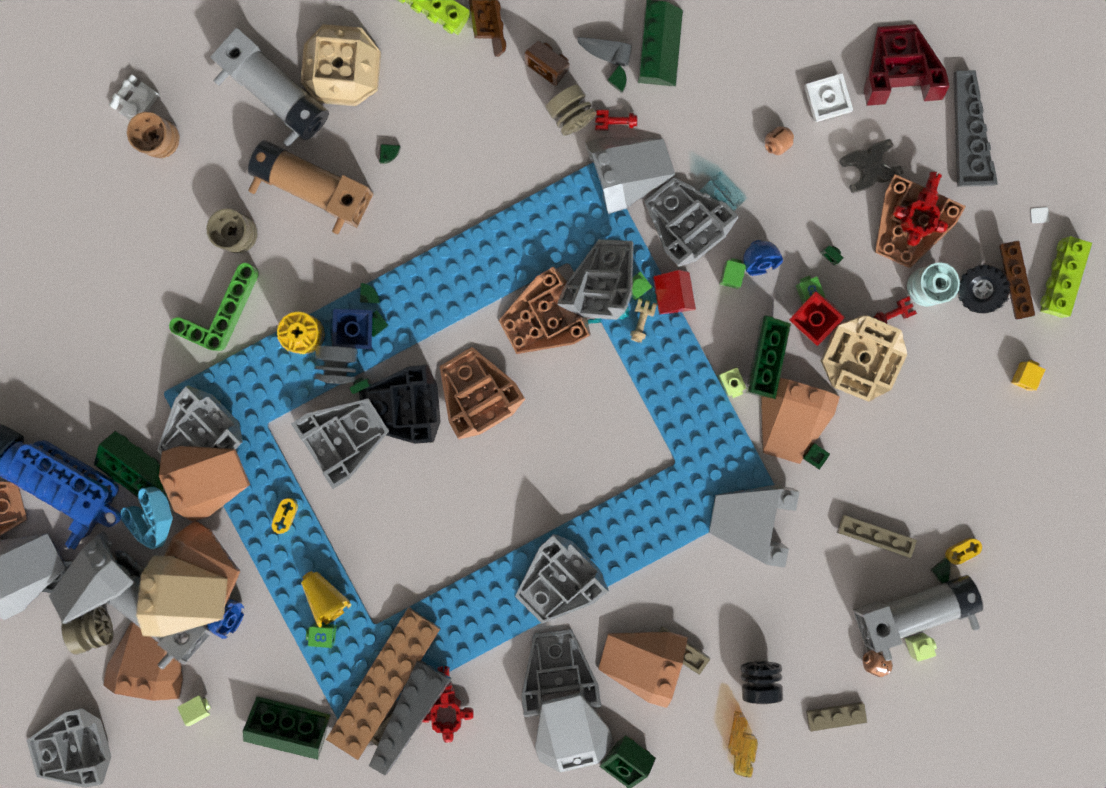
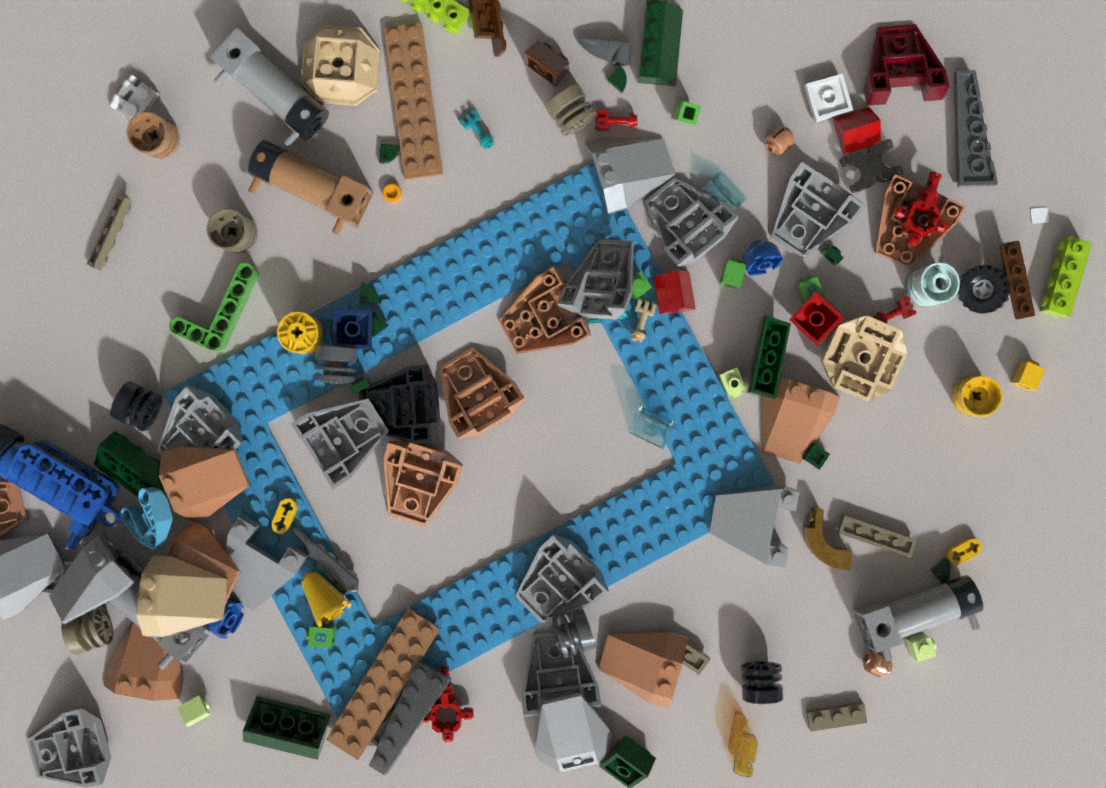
none -> dark tan plate [87,194,132,271]
none -> black wheel [110,381,163,431]
none -> light grey wedge [226,515,309,610]
none -> flat silver sword [291,527,359,593]
none -> light orange tile [382,183,402,203]
none -> nougat wedge [383,440,463,527]
none -> medium nougat plate [384,22,443,180]
none -> teal hinge [458,108,495,149]
none -> dark grey wheel [552,609,596,658]
none -> clear light blue slope [629,406,676,449]
none -> bright green brick [671,100,701,125]
none -> light grey wedge [771,162,866,258]
none -> pearl gold arch [803,507,852,570]
none -> red slope [832,107,881,155]
none -> yellow wheel [951,376,1003,417]

